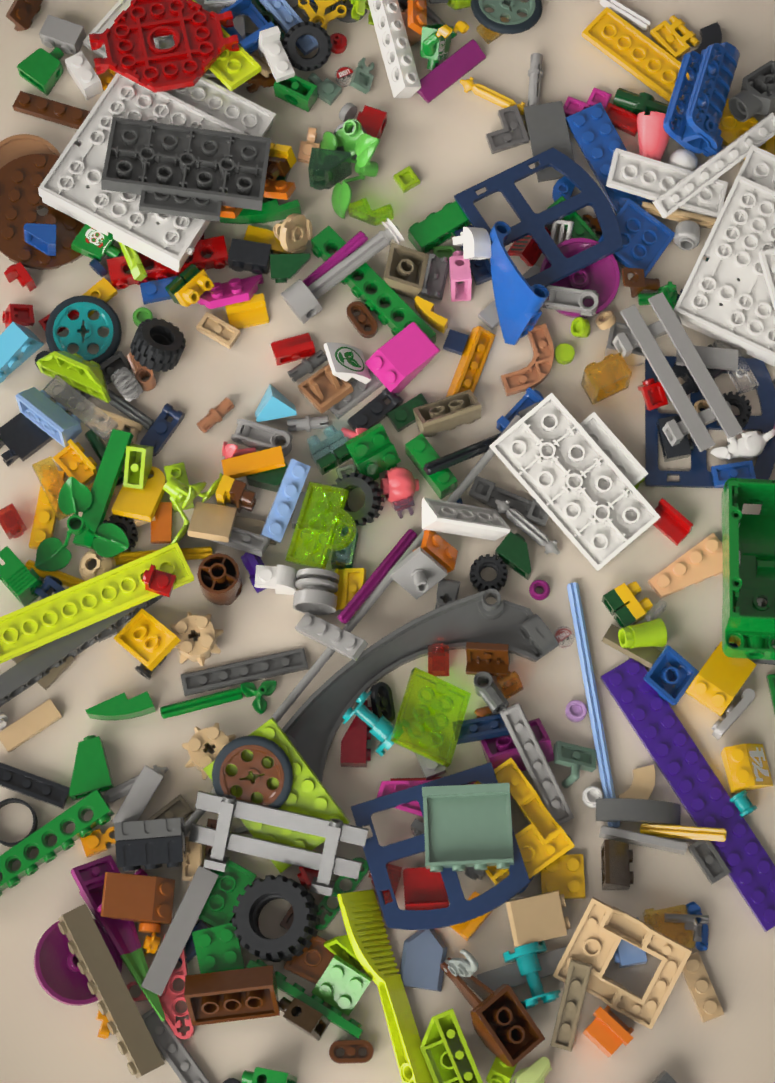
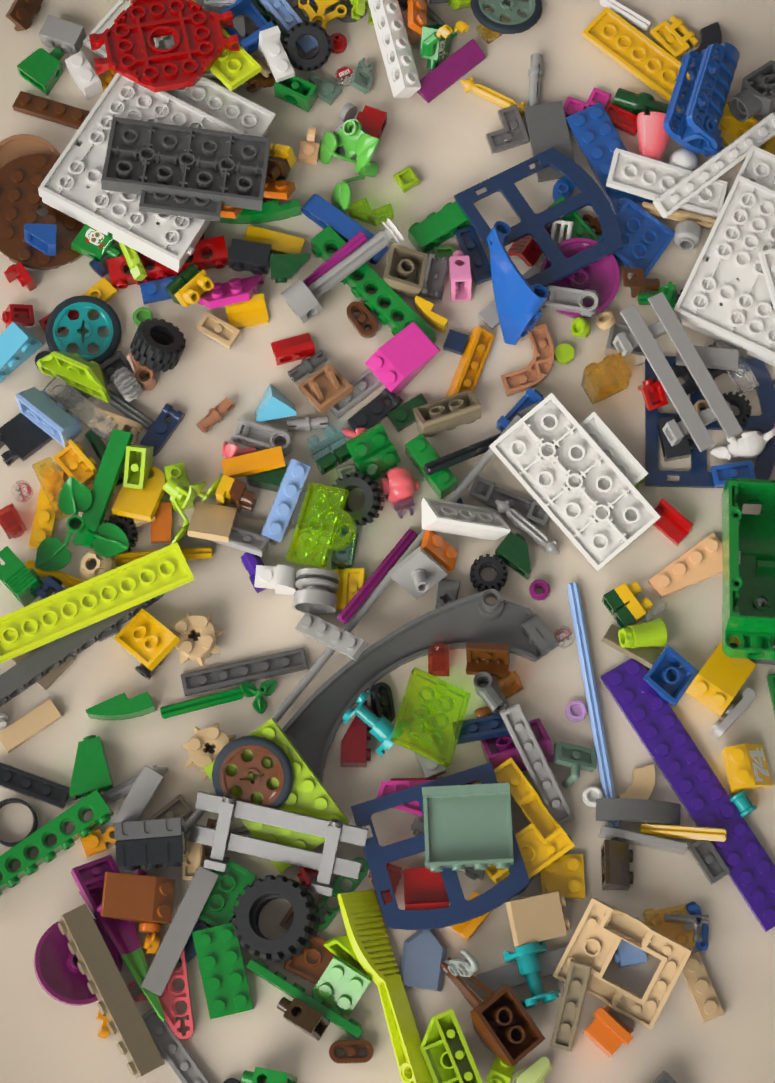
red bracket [142,564,177,597] -> none
reddish brown slope [184,965,280,1026] -> none
reddish brown cylinder [197,553,243,605] -> none
tan tile [273,213,313,254] -> none
clear green slope [308,148,352,190] -> none
white slope [324,342,371,384] -> none
white brick [453,227,491,260] -> none
none -> clear tile [11,480,33,502]
none -> blue beam [301,194,389,265]

